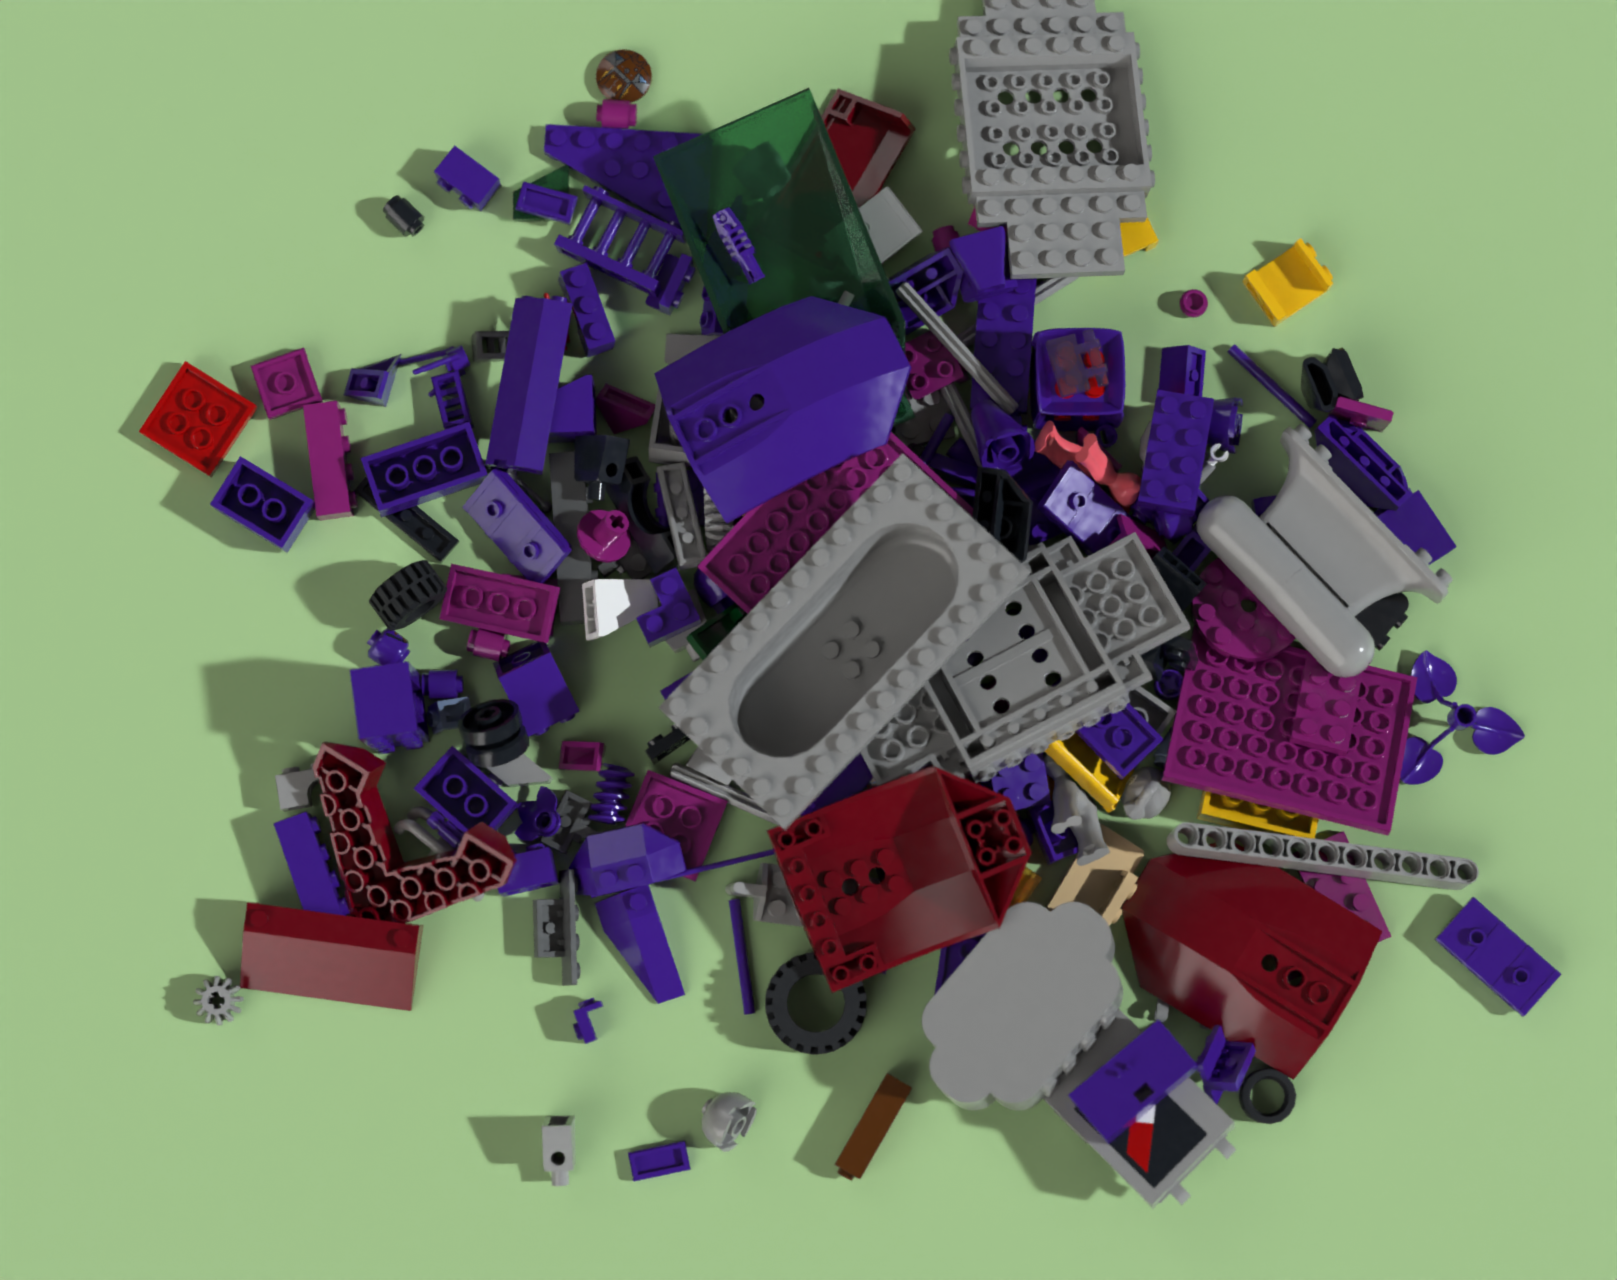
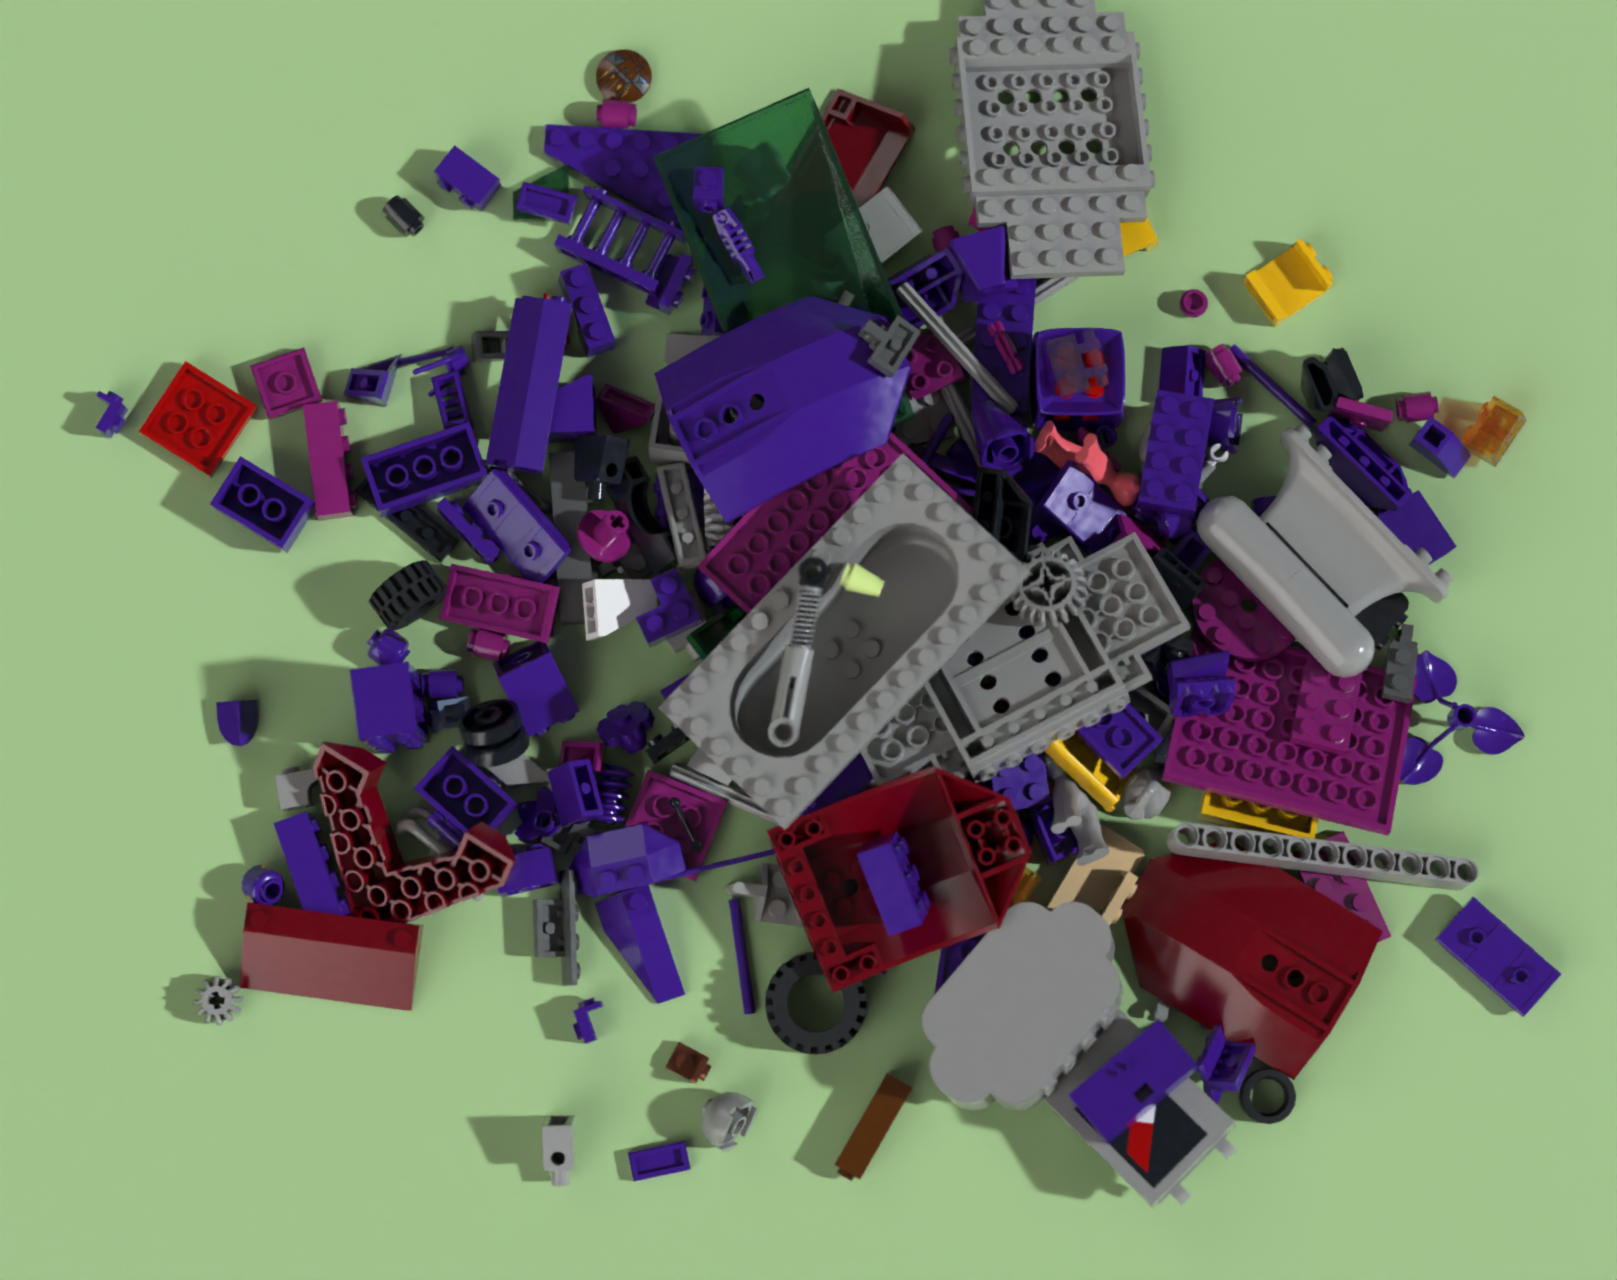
none -> dark purple bracket [96,391,128,438]
none -> dark purple brick [216,700,258,746]
none -> dark purple head [242,865,285,905]
none -> dark purple hinge [437,497,499,564]
none -> dark purple brick [547,759,604,827]
none -> dark purple plant [596,701,655,753]
none -> copper bracket [666,1042,712,1084]
none -> black hinge [669,797,703,852]
none -> dark purple bracket [693,167,725,213]
none -> piece [768,557,830,747]
none -> yellowish green cone [839,563,885,597]
none -> dark purple brick [857,831,930,936]
none -> dark grey hinge [858,315,921,379]
none -> magenta axle [988,321,1024,375]
none -> light grey gear [1010,550,1088,628]
none -> dark purple piece [1167,650,1236,718]
none -> magenta brick [1204,344,1243,388]
none -> dark grey hinge [1381,624,1418,703]
none -> magenta brick [1396,391,1439,423]
none -> dark purple slope [1408,417,1471,479]
none -> clear orange brick [1463,396,1527,467]

